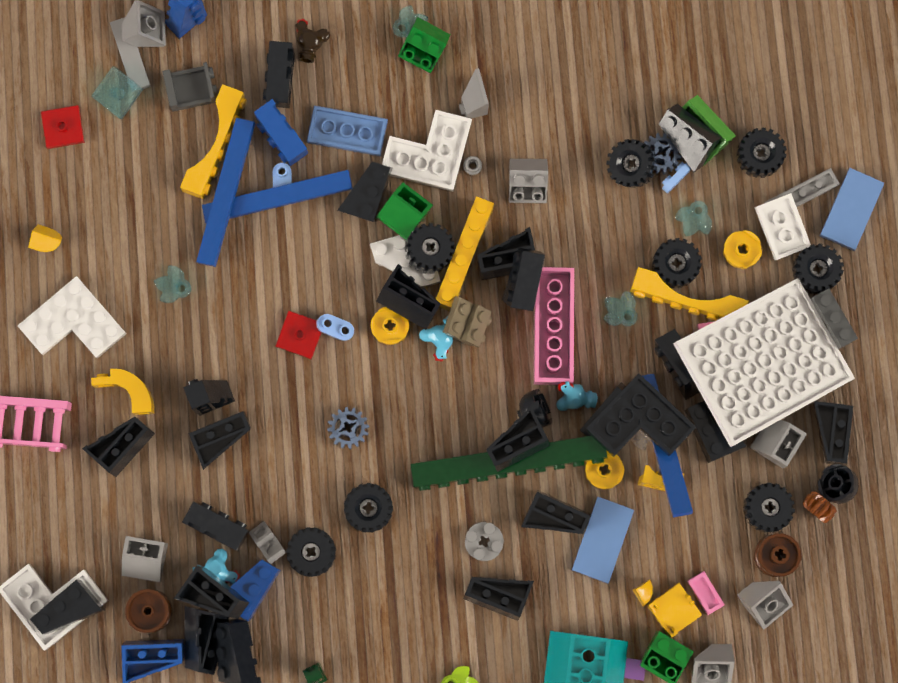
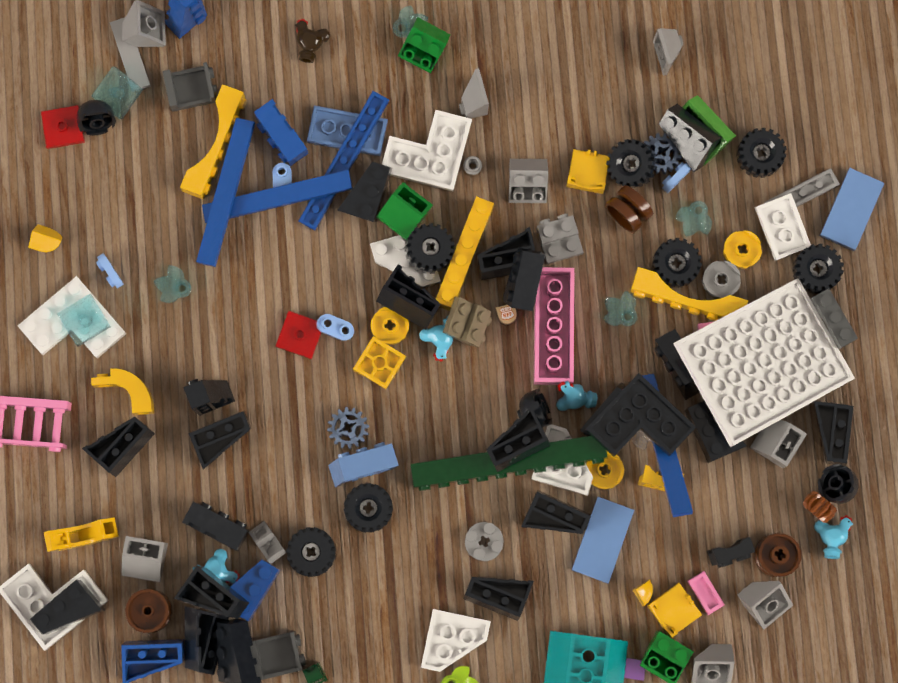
black wedge [263,41,295,108] -> none
black bush [743,483,795,532] -> none
none -> yellow arch [44,517,119,552]
none -> clear light blue plate [57,294,111,347]
none -> black cylinder [77,100,116,136]
none -> light blue plate [96,253,124,289]
none -> dark grey panel [250,631,306,680]
none -> blue tile [298,91,390,231]
none -> medium blue wedge [328,442,399,487]
none -> yellow piece [353,336,406,389]
none -> white plate [421,609,491,672]
none -> tile [495,305,517,325]
none -> white plate [531,424,593,496]
none -> light grey plate [536,214,584,264]
none -> yellow piece [566,149,610,194]
none -> reddish brown wheel [605,185,654,234]
none -> light grey slope [653,28,683,76]
none -> light grey plate [702,261,741,299]
none -> black brick [707,537,755,568]
none -> medium azure animal [814,515,853,559]

